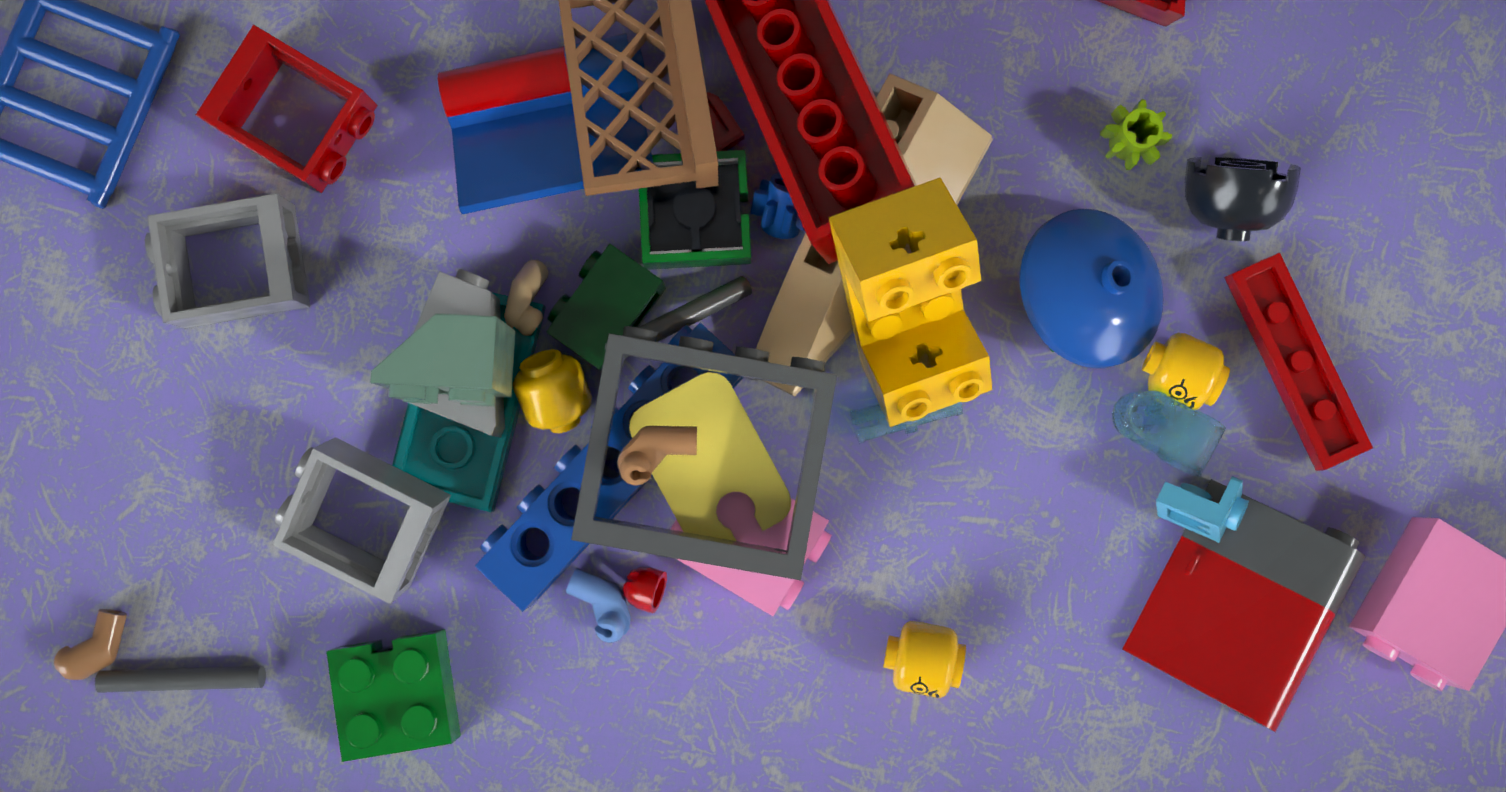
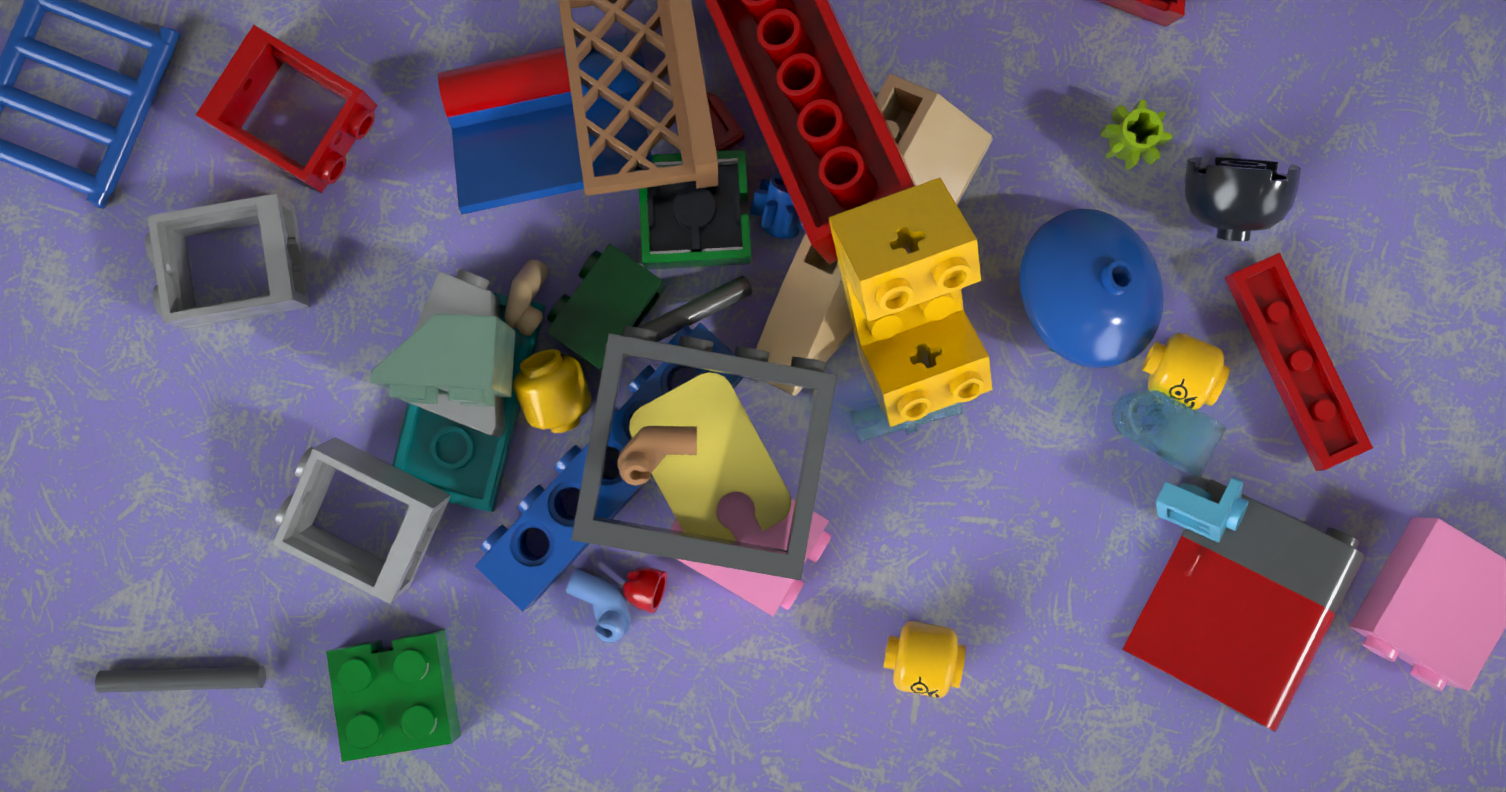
medium nougat arm [54,609,127,680] -> none

